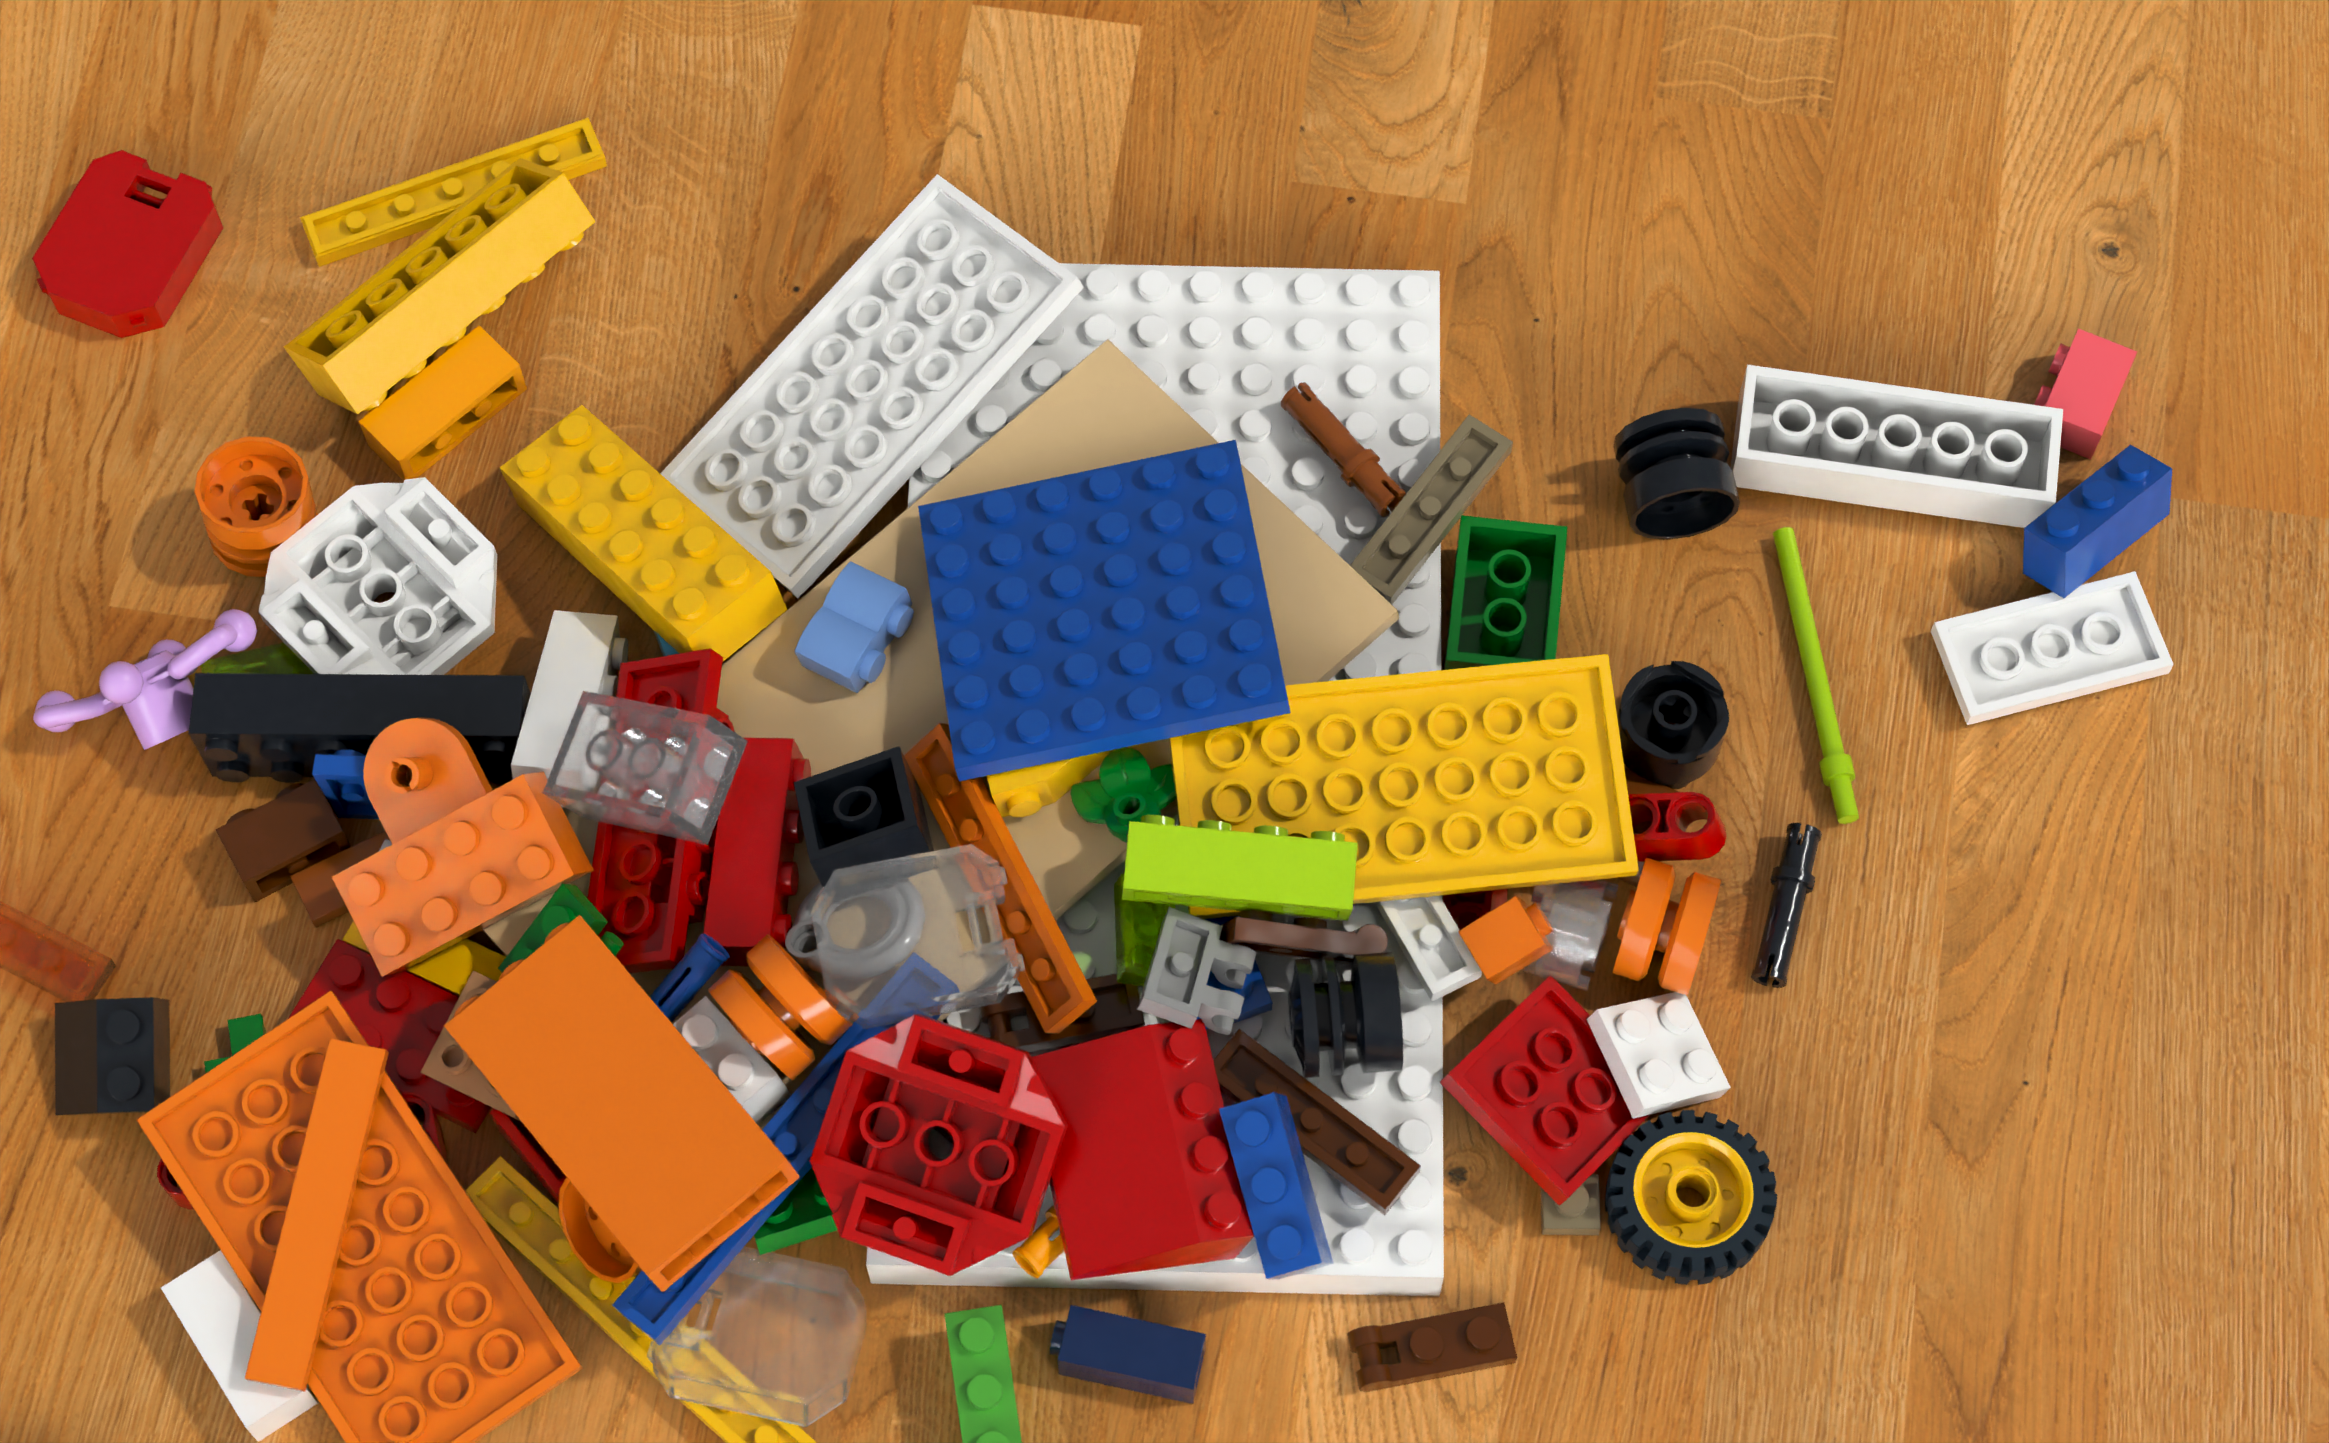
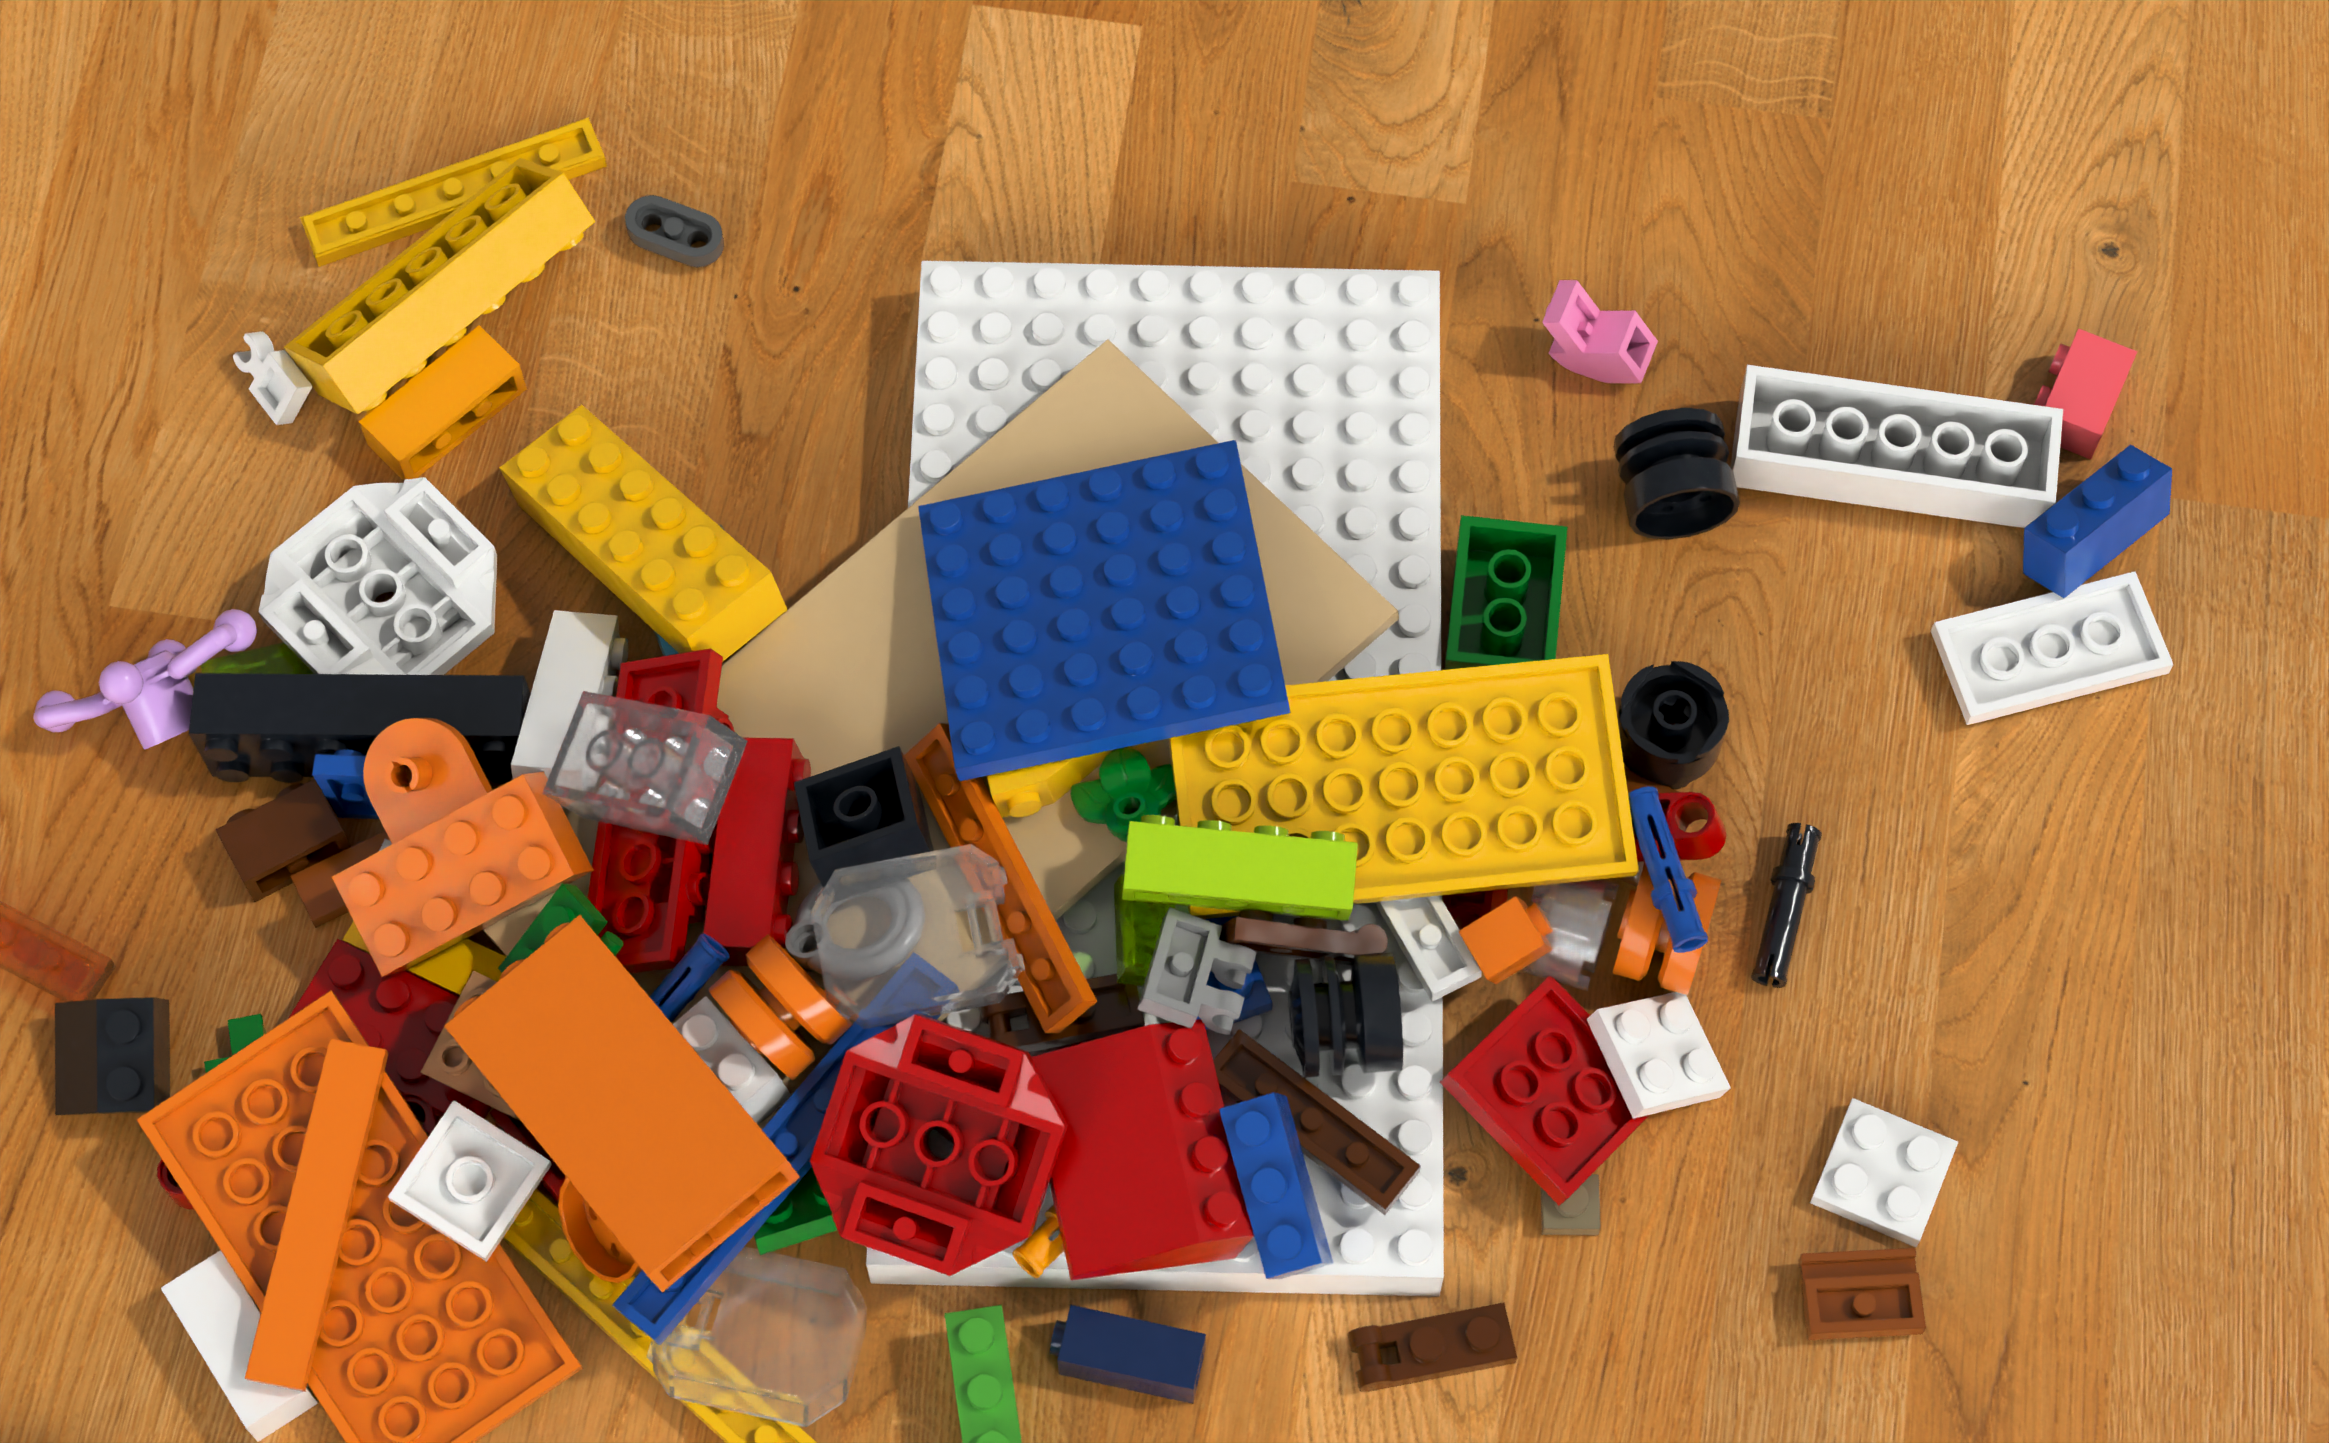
red piece [32,150,223,338] -> none
orange wheel [194,436,318,577] -> none
white plate [660,174,1084,599] -> none
medium blue brick [794,561,914,693] -> none
dark orange pin [1281,382,1406,517] -> none
dark tan plate [1350,414,1513,604] -> none
wheel [1605,1110,1777,1285] -> none
lime bar [1773,527,1859,824] -> none
none -> white plate [233,331,313,425]
none -> white plate [388,1100,552,1262]
none -> dark grey plate [625,195,724,267]
none -> bright pink brick [1542,280,1658,384]
none -> blue pin [1628,787,1708,953]
none -> dark orange plate [1798,1248,1926,1340]
none -> white plate [1810,1098,1958,1247]

